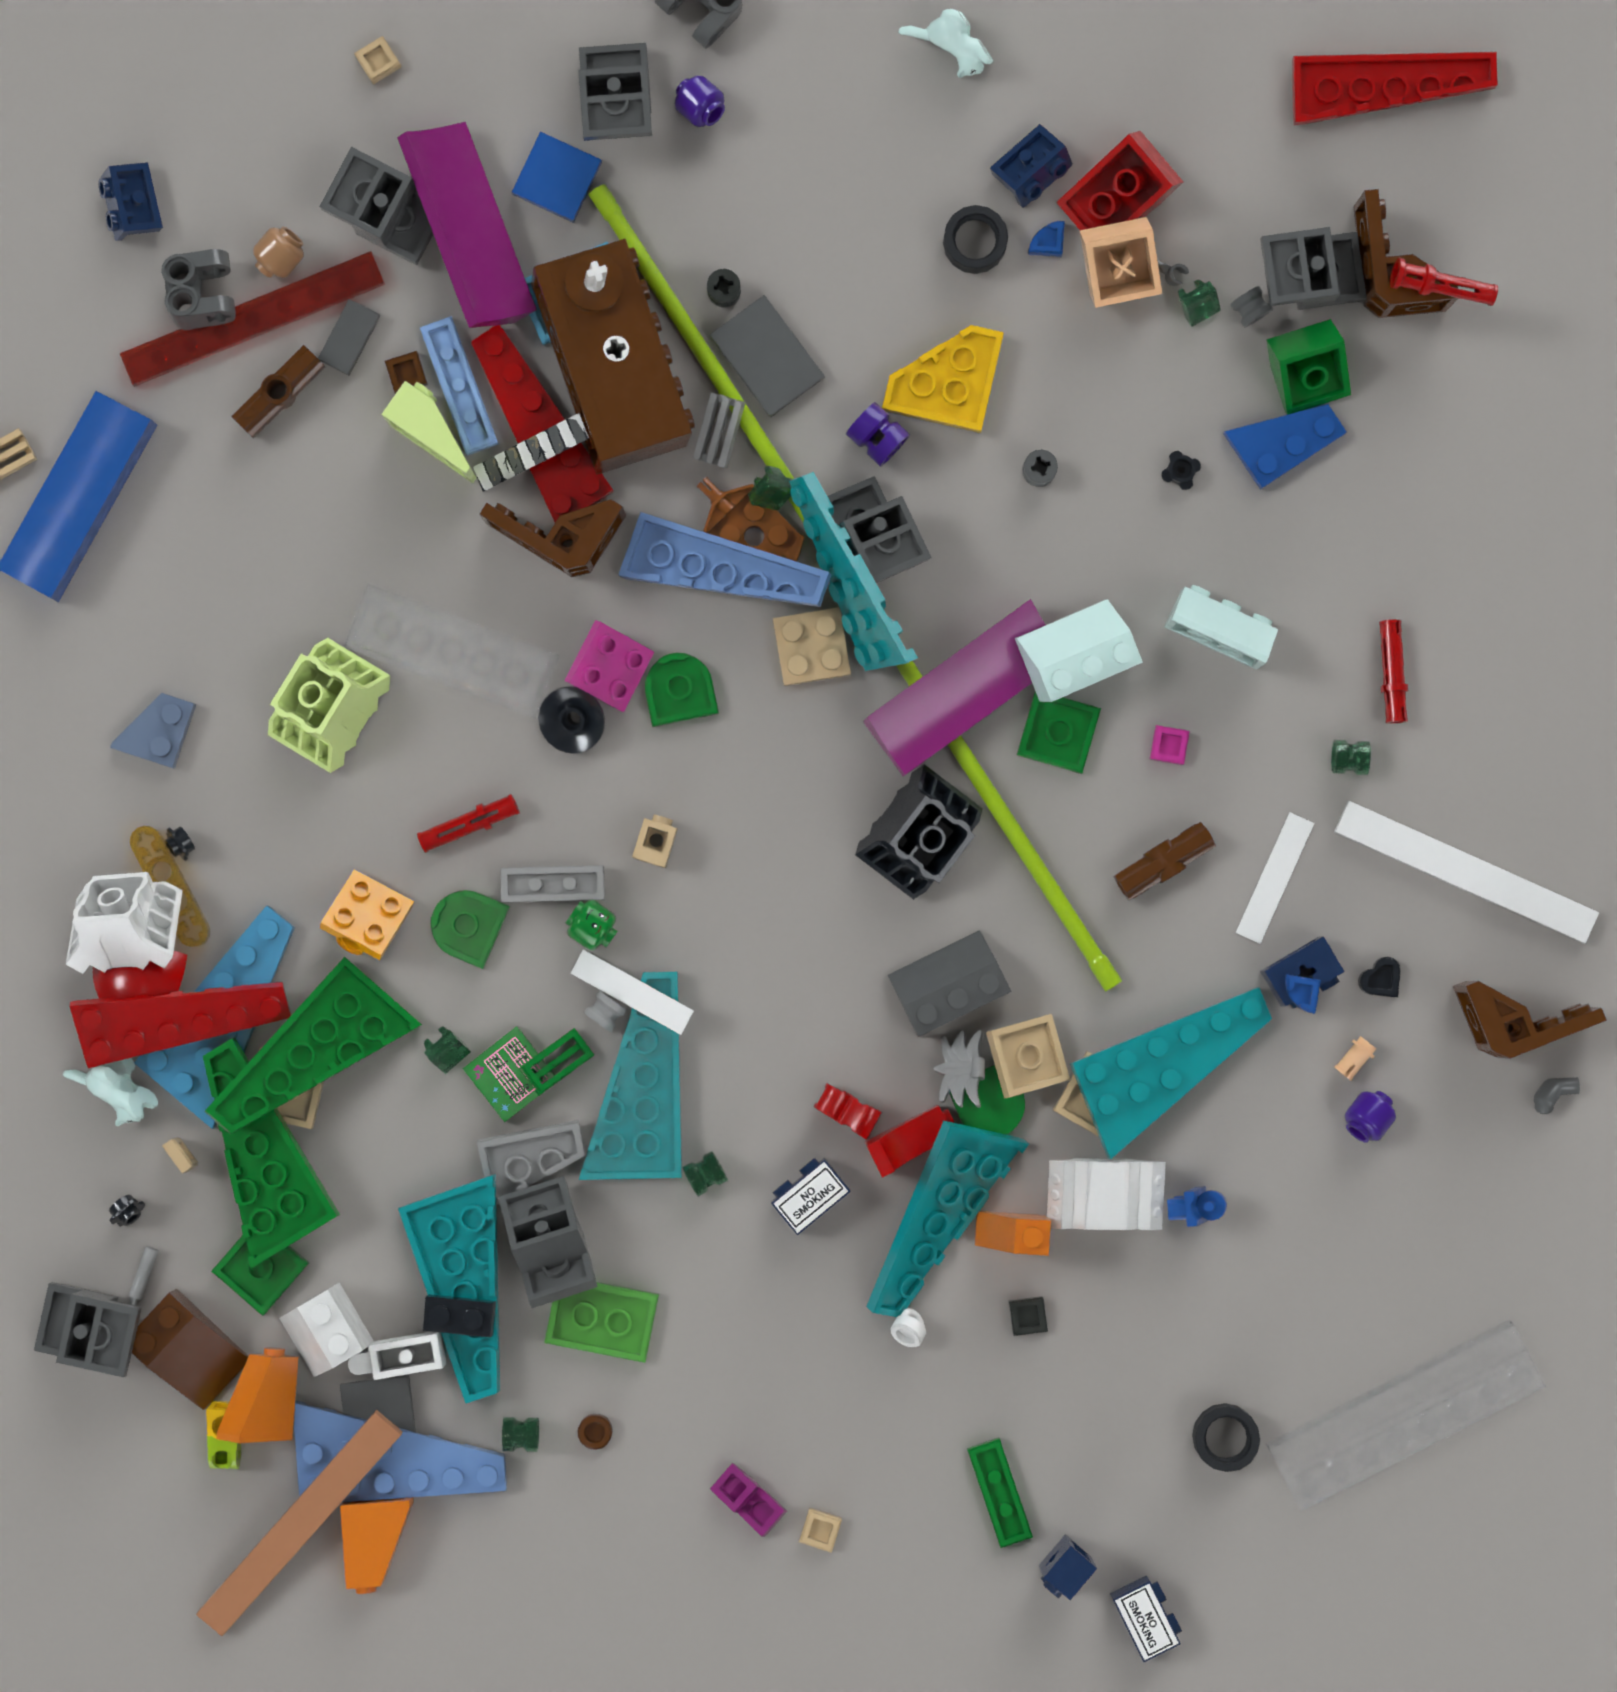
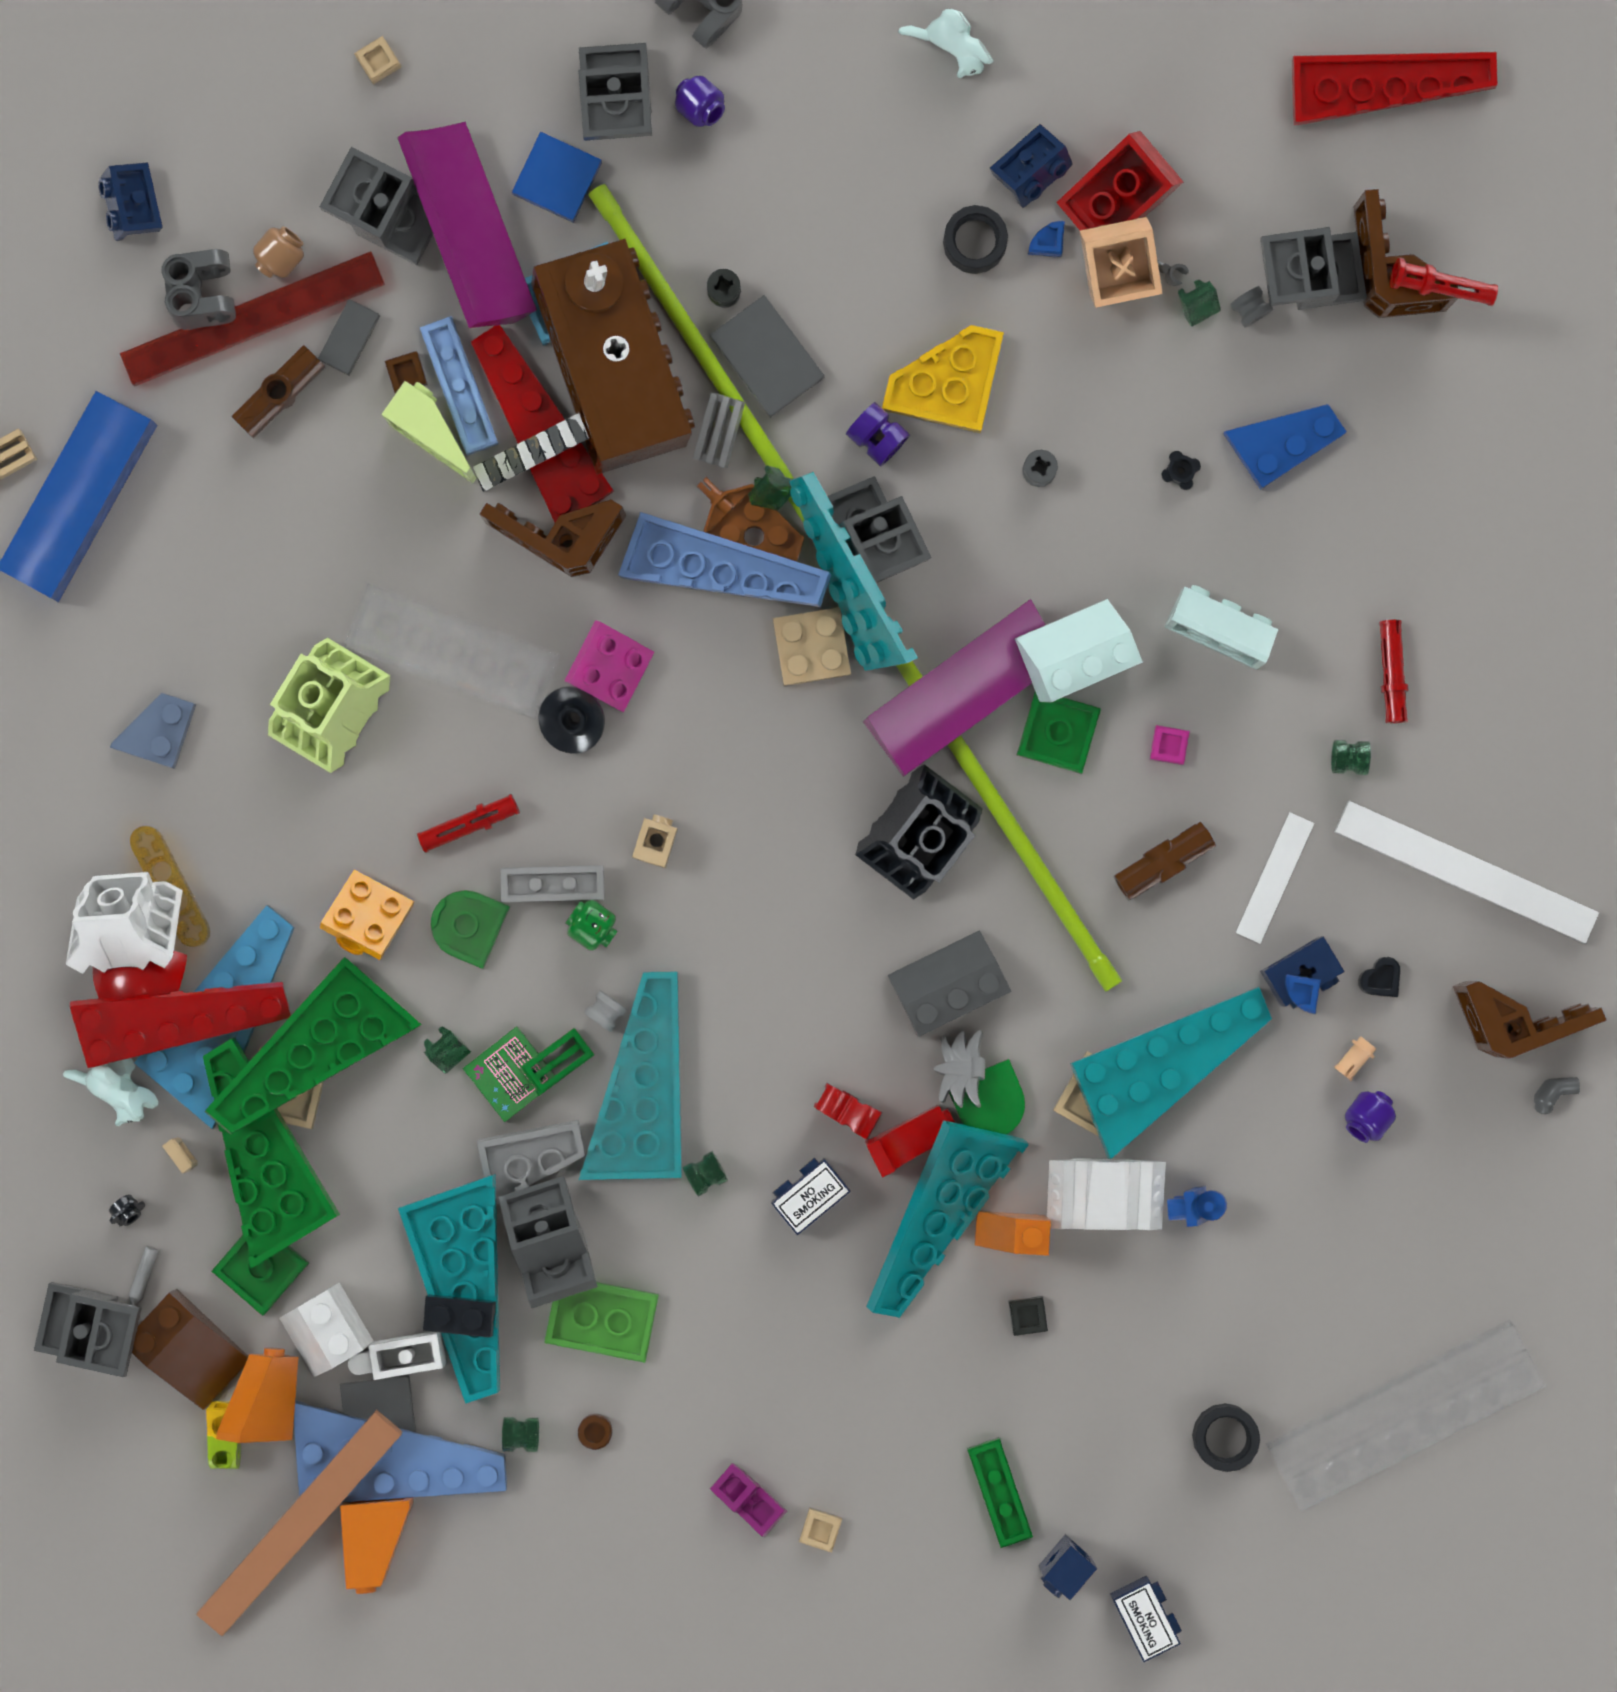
black plate [164,826,195,861] -> none
white sticker [571,949,694,1035] -> none
green tile [645,653,719,727] -> none
white tile [890,1308,927,1347] -> none
tan plate [986,1014,1070,1098] -> none
green slope [1266,319,1351,415] -> none

